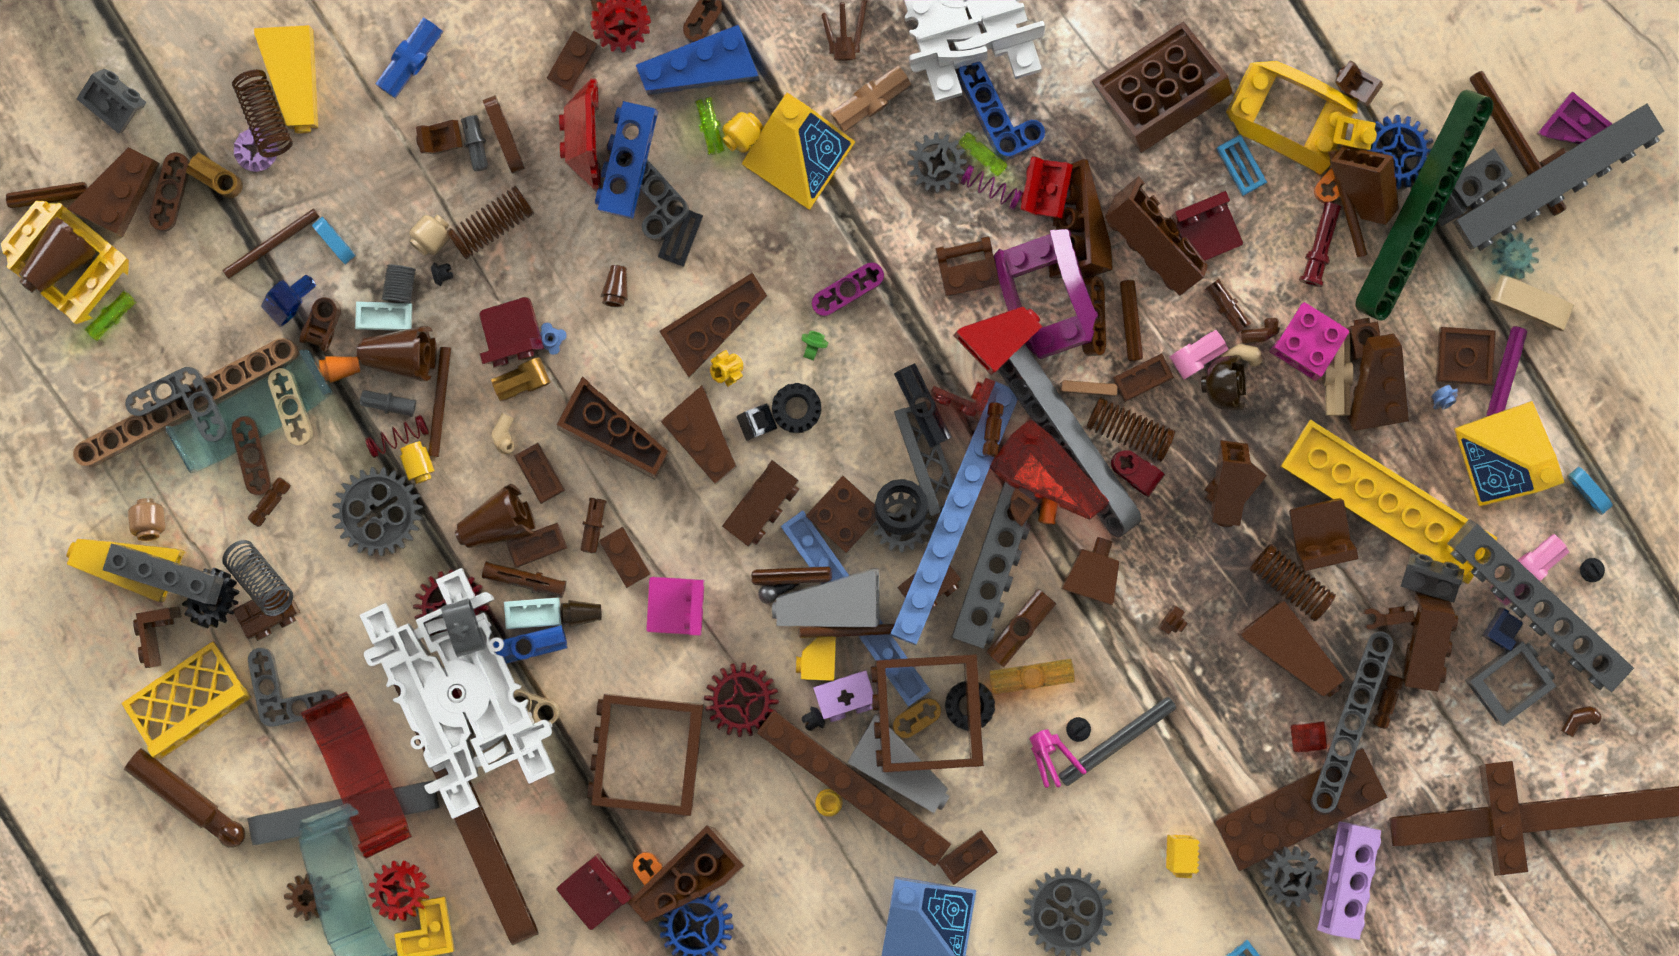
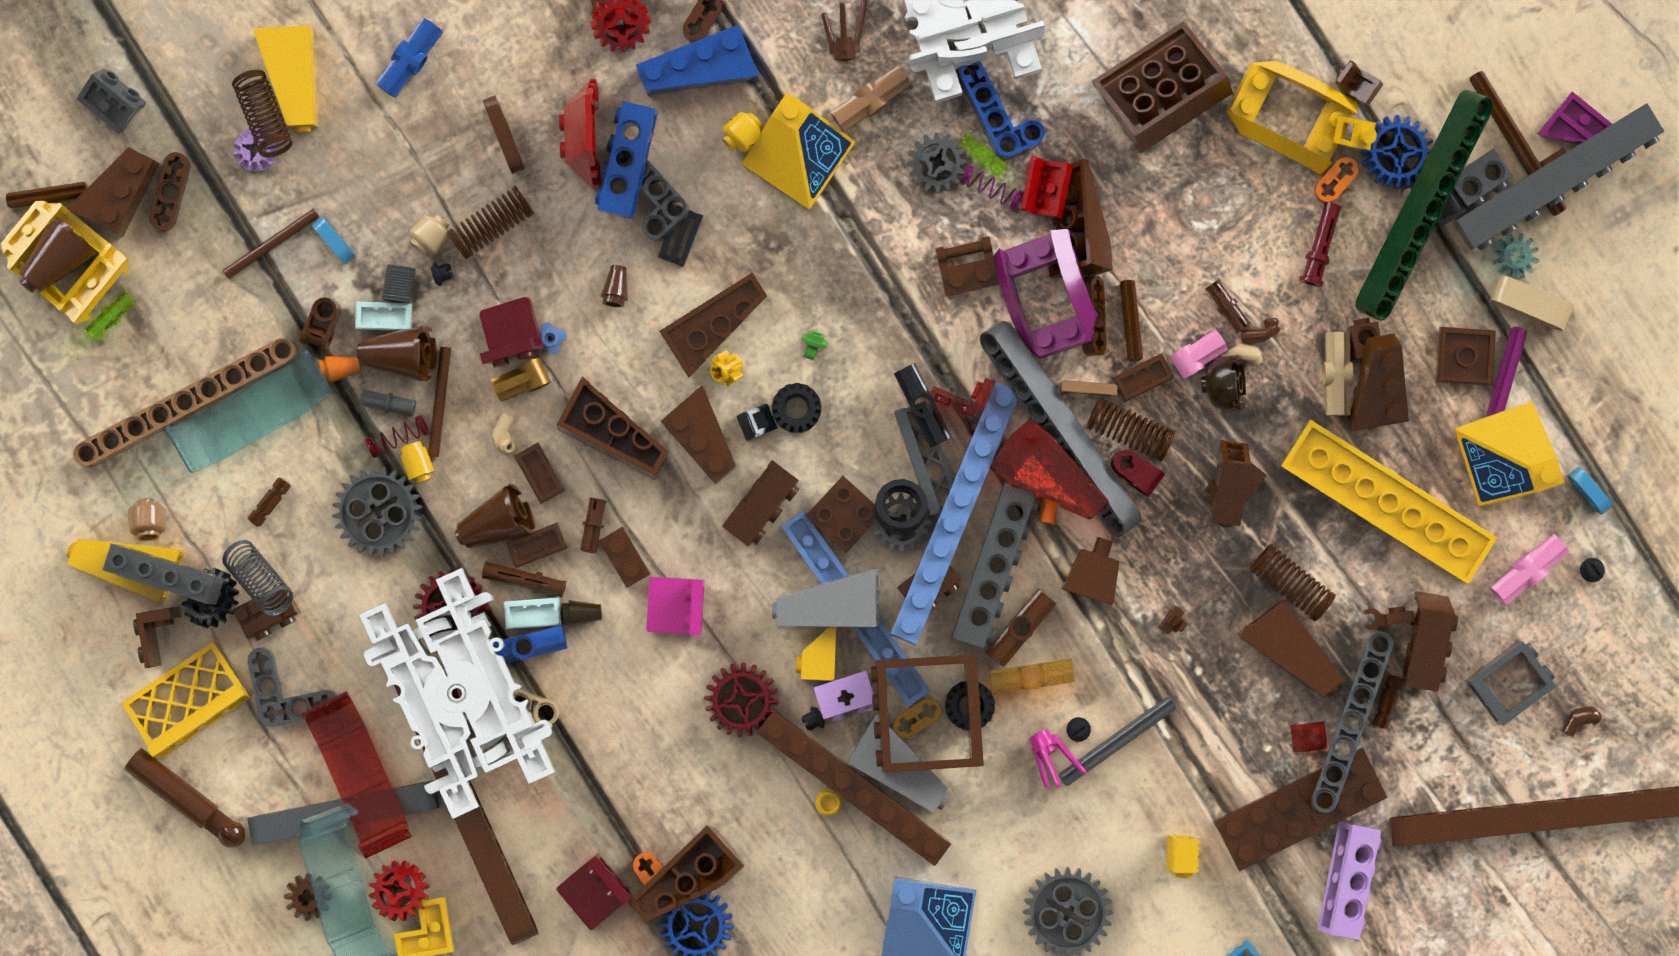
dark grey beam [125,367,227,442] -> none
pearl gold piece [186,152,243,198] -> none
reddish brown beam [231,416,271,495] -> none
clear blue beam [261,275,316,327] -> none
tan beam [268,368,313,446] -> none
reddish brown bracket [416,120,463,154] -> none
dark grey beam [441,598,485,657] -> none
dark grey axle [461,115,488,171] -> none
reddish brown plate [547,30,598,93] -> none
reddish brown window [587,693,704,816] -> none
clear neon green pin [695,97,725,155] -> none
reddish brown axle [751,567,832,585] -> none
flat silver piece [758,584,799,604] -> none
reddish brown bar [798,623,895,638] -> none
magenta beam [812,263,884,317] -> none
reddish brown plate [938,829,998,885] -> none
red slope [953,306,1043,375] -> none
reddish brown axle [982,402,1004,457] -> none
reddish brown tile [1010,488,1038,527] -> none
reddish brown wedge [1105,176,1208,296] -> none
dark red bracket [1172,191,1243,261] -> none
dark azure tile [1216,134,1267,196] -> none
dark grey gear [1261,846,1322,908] -> none
dark pink bracket [1269,302,1349,381] -> none
reddish brown bracket [1289,498,1359,571] -> none
reddish brown bar [1328,149,1368,257] -> none
reddish brown slope [1330,145,1399,225] -> none
dark grey bracket [1400,554,1464,603] -> none
medium blue plate [1431,385,1458,410] -> none
dark grey brick [1447,519,1634,693] -> none
reddish brown arch [1479,761,1528,876] -> none
dark blue panel [1482,608,1523,651] -> none

